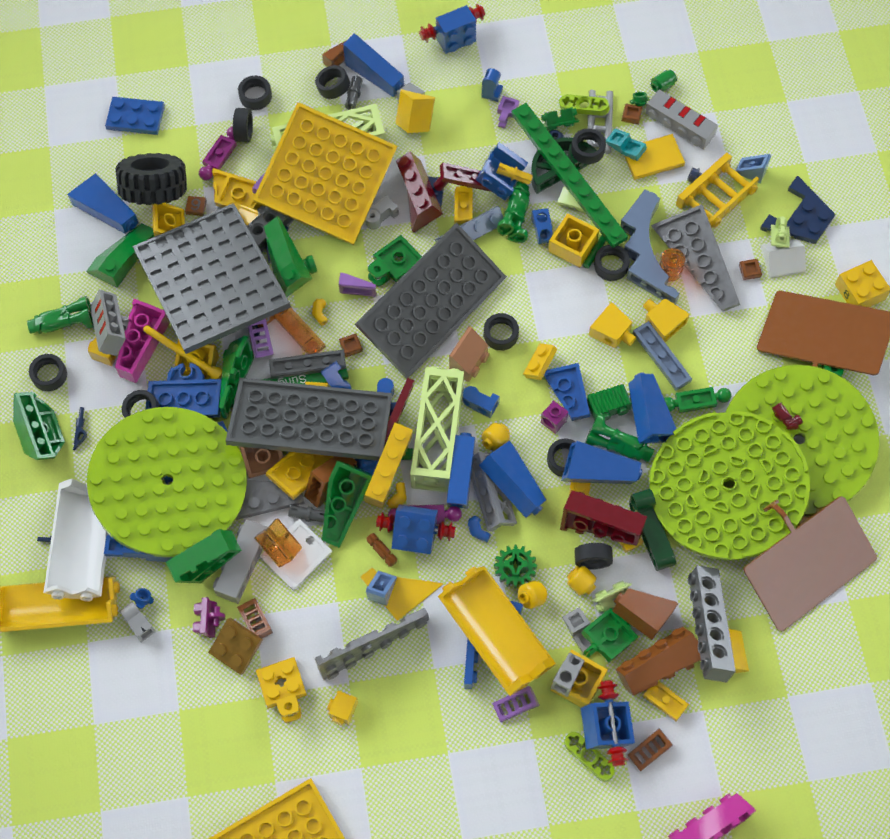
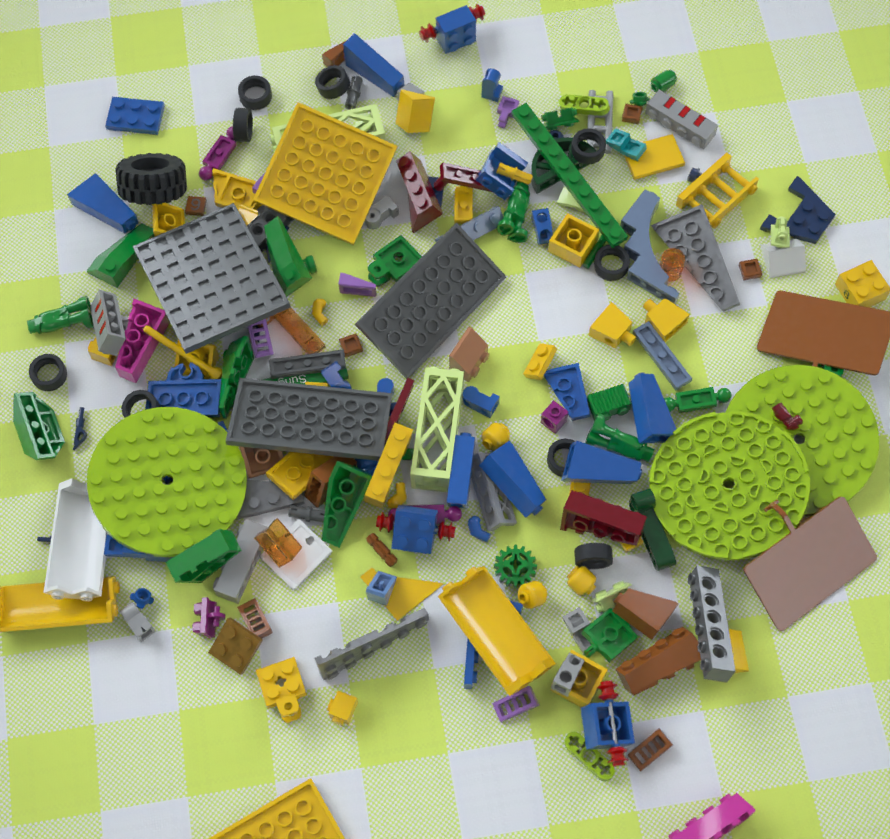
black tyre [484,313,519,351] -> none
yellow plate [643,681,689,722] -> none
medium blue slope [735,154,771,183] -> none

